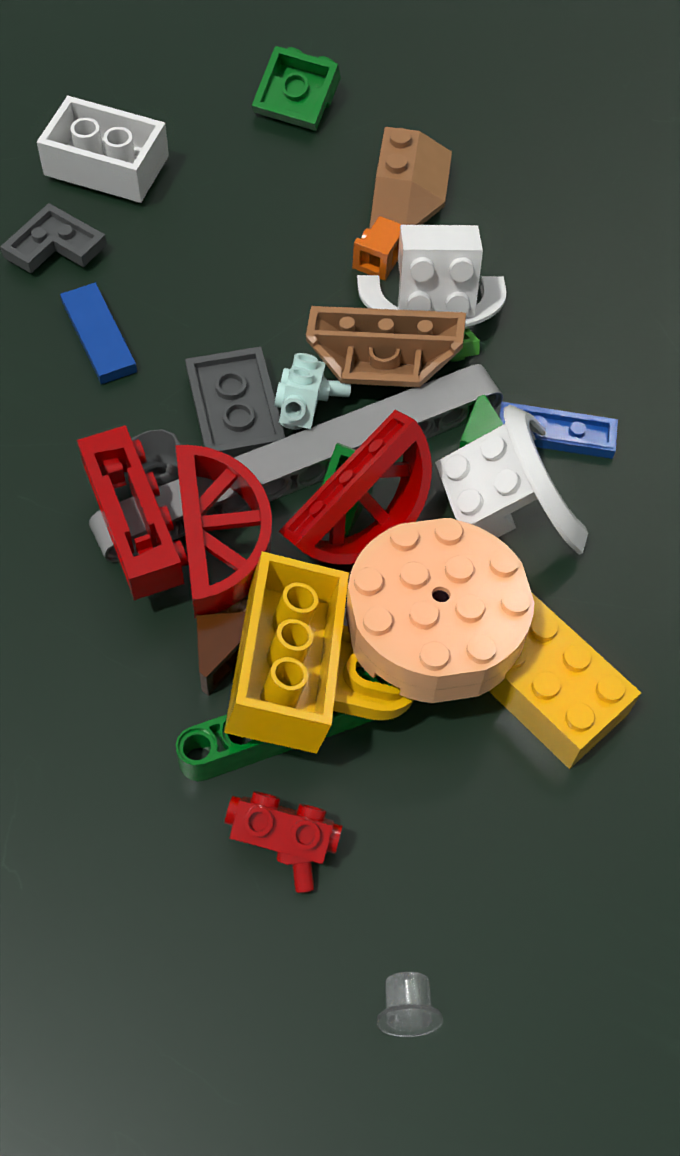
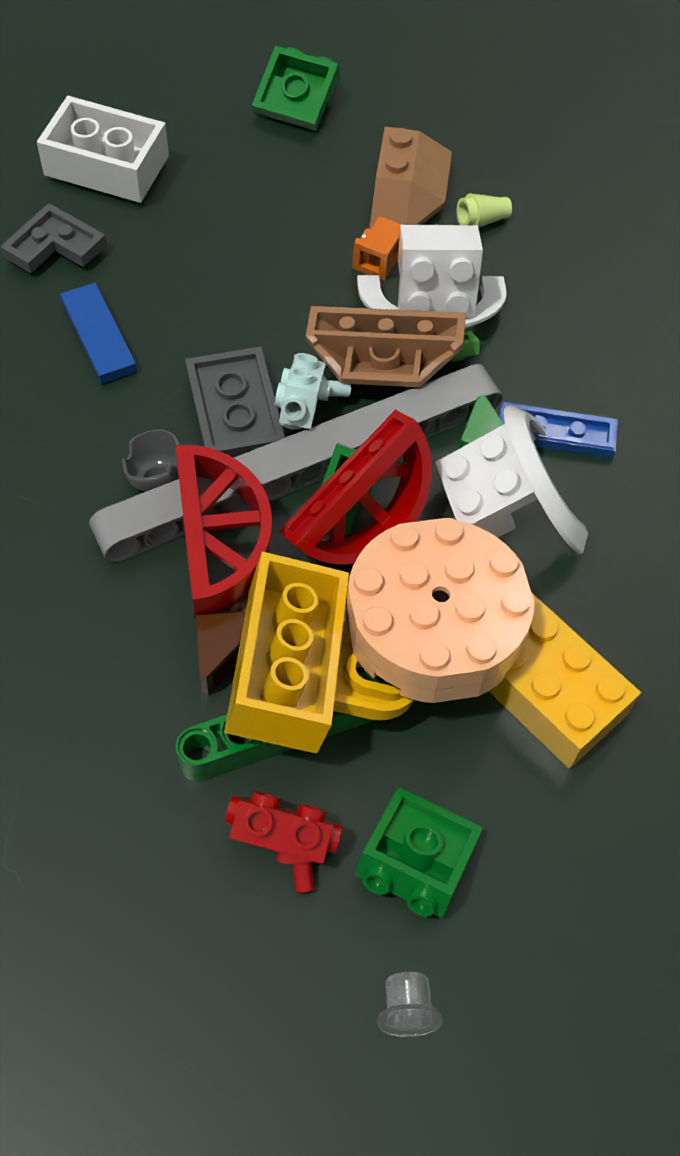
red brick [77,425,188,601] -> none
none -> green plate [355,787,483,918]
none -> yellowish green cone [456,193,512,228]

